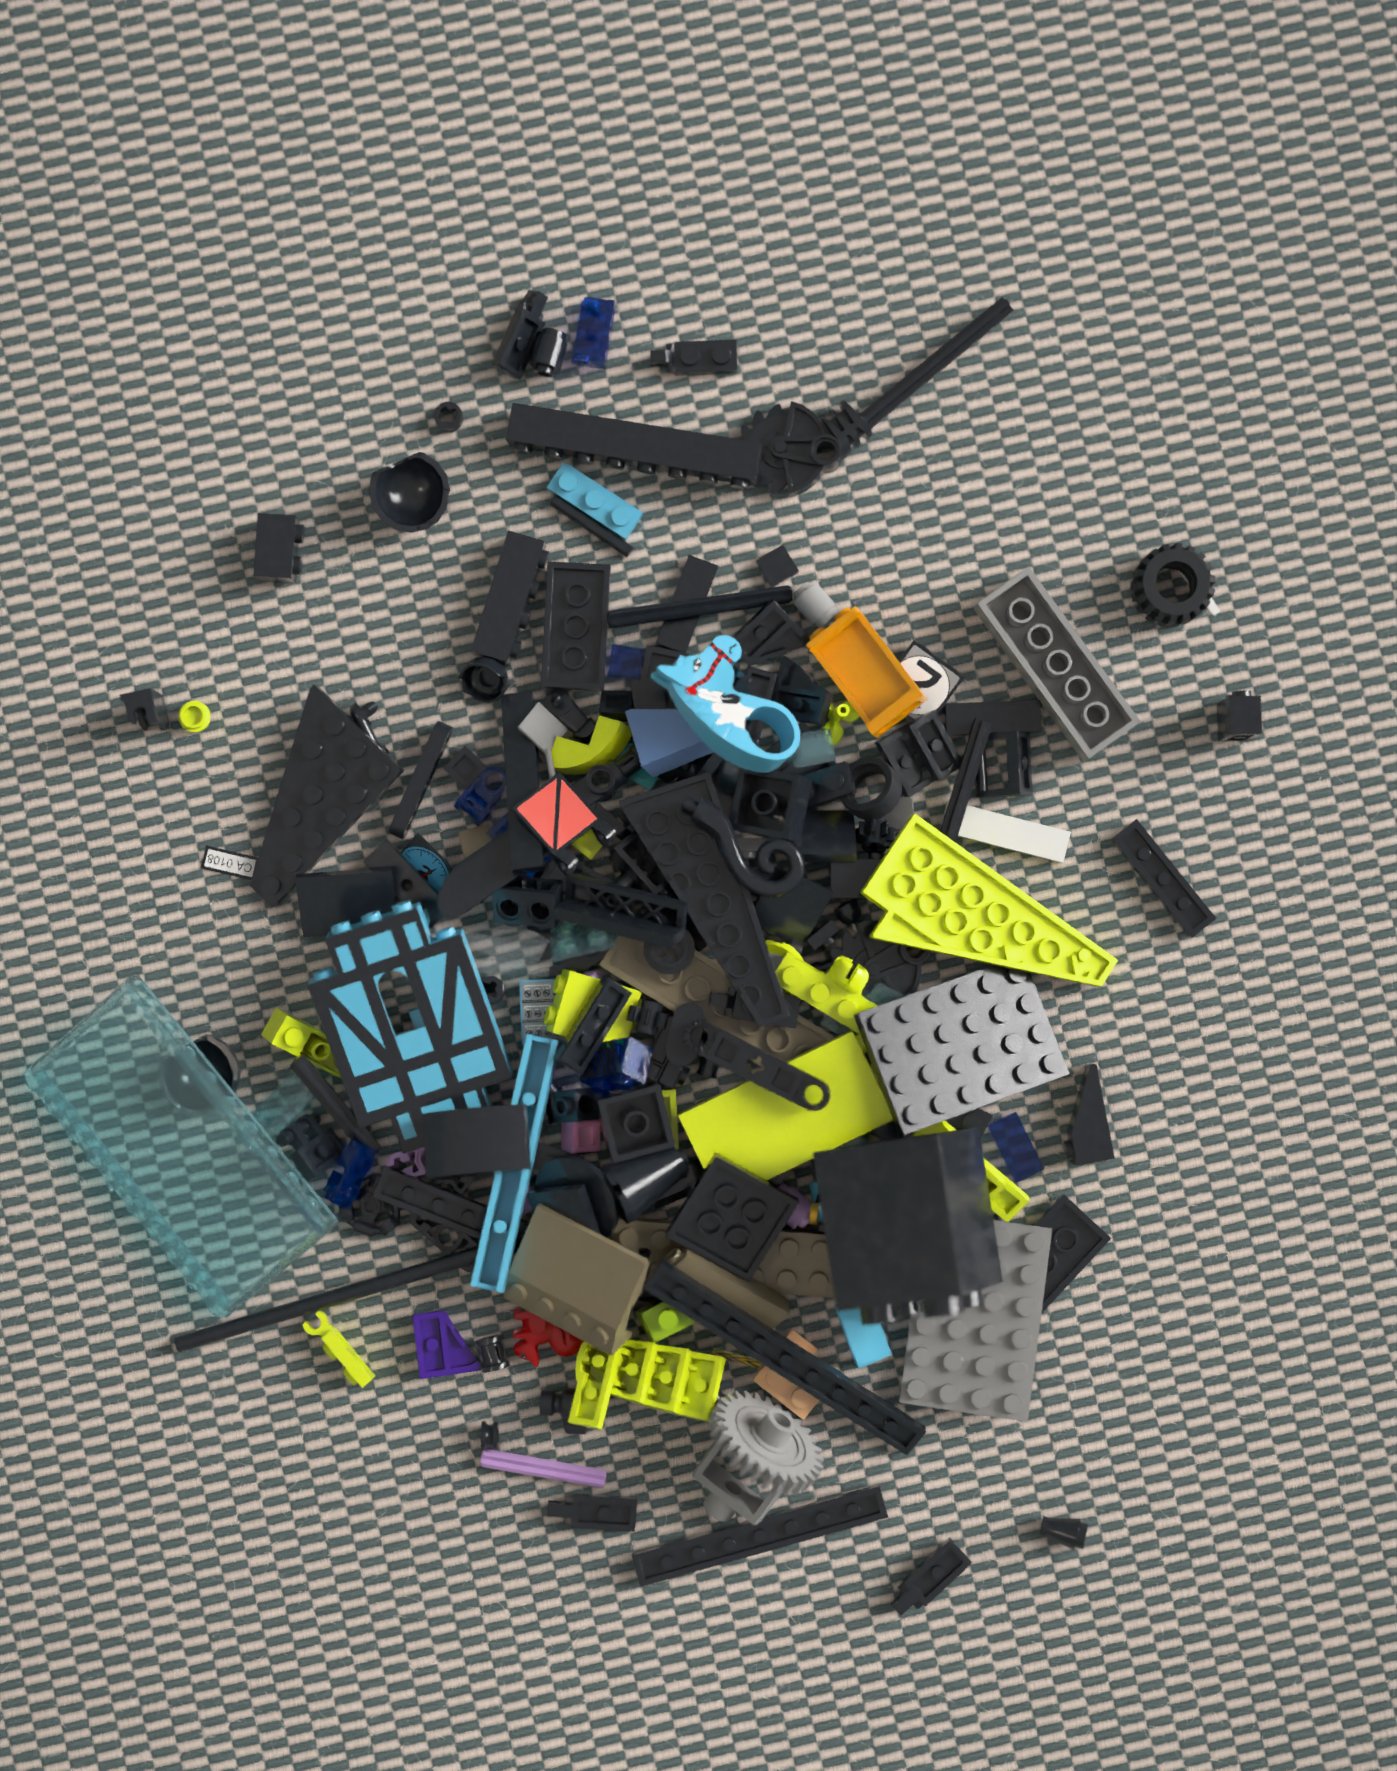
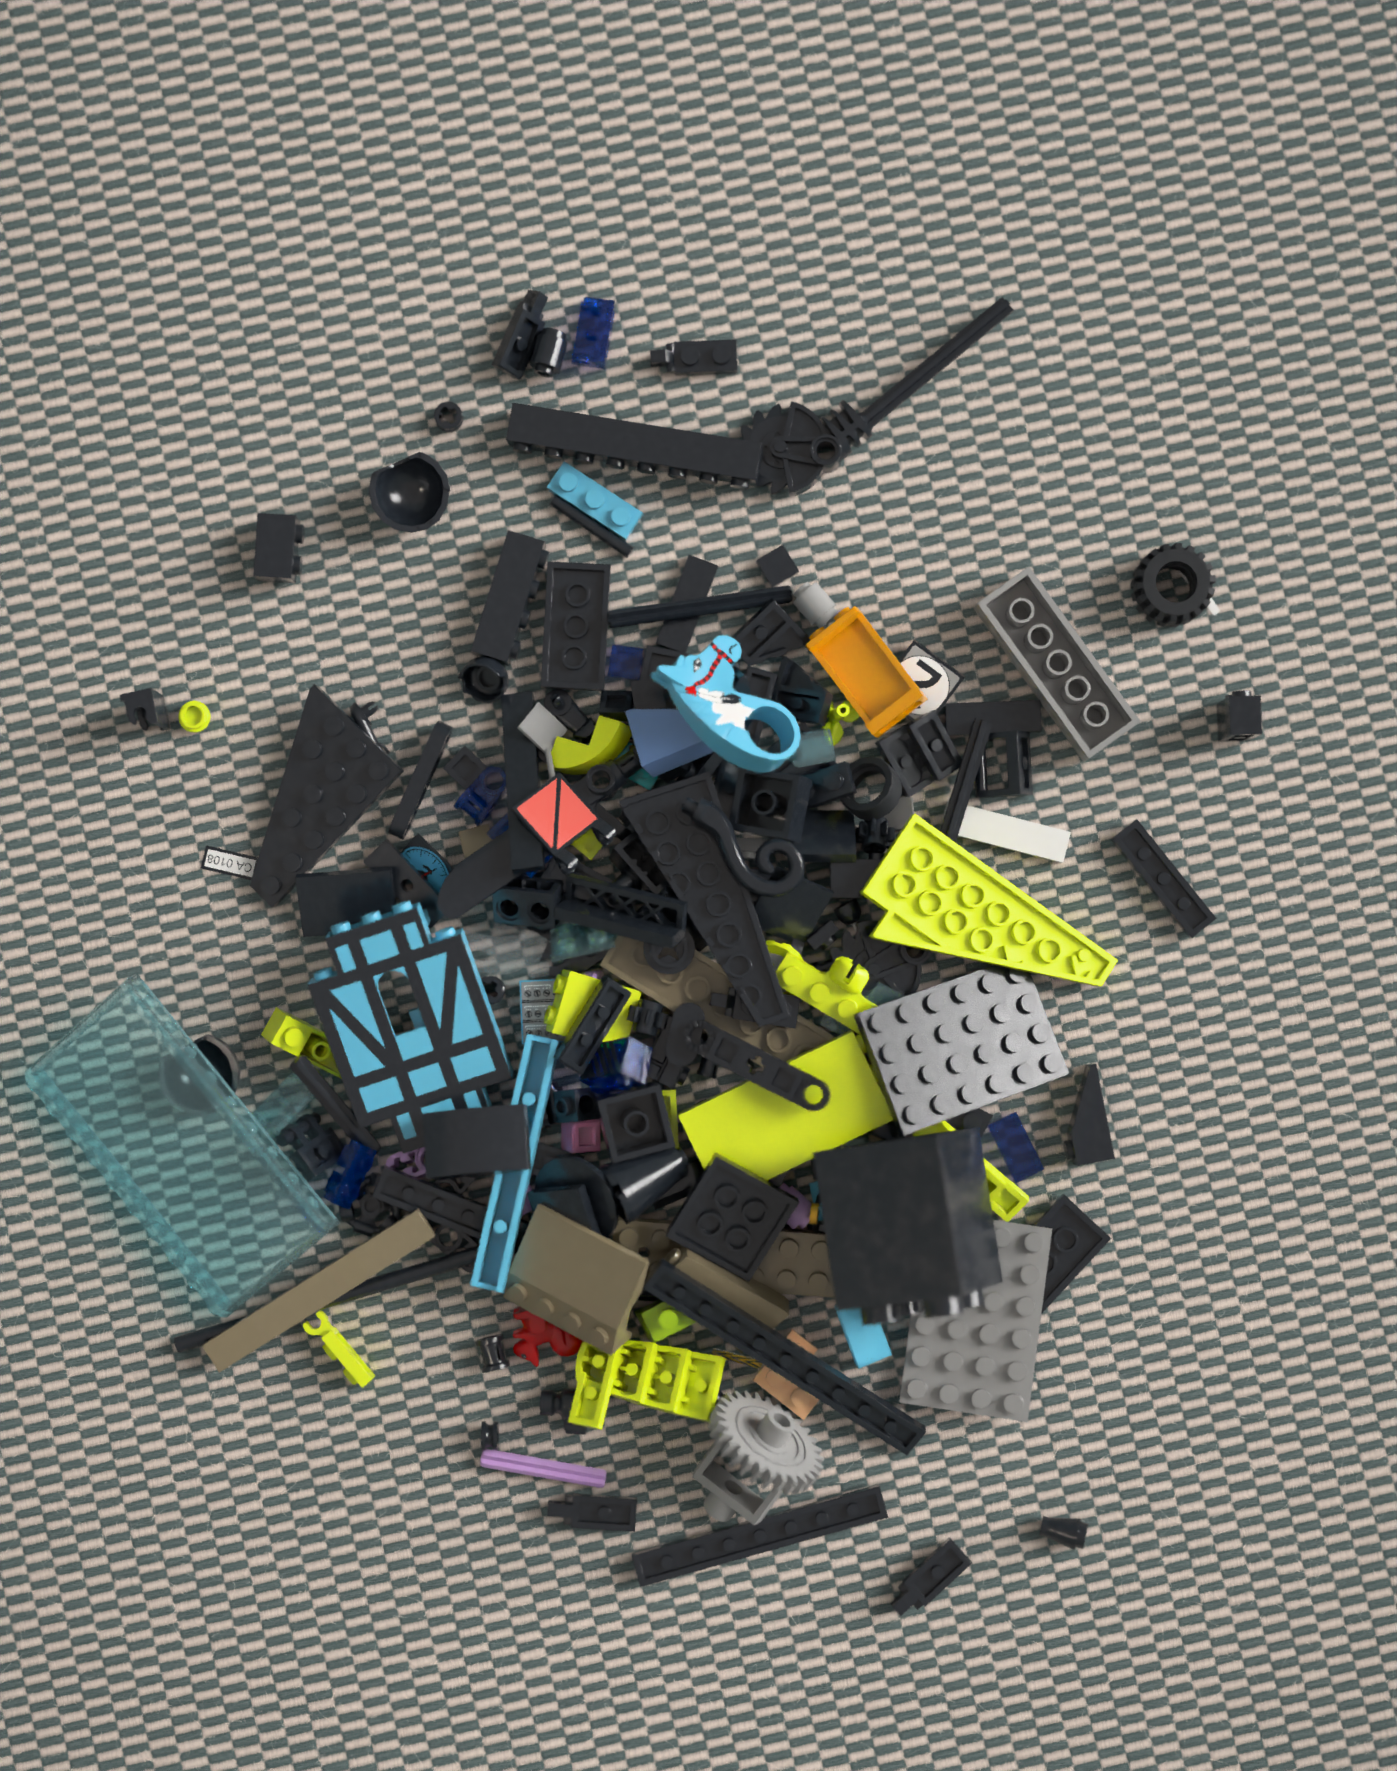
dark purple wing [412,1310,481,1379] -> none
none -> dark tan tile [202,1208,436,1373]

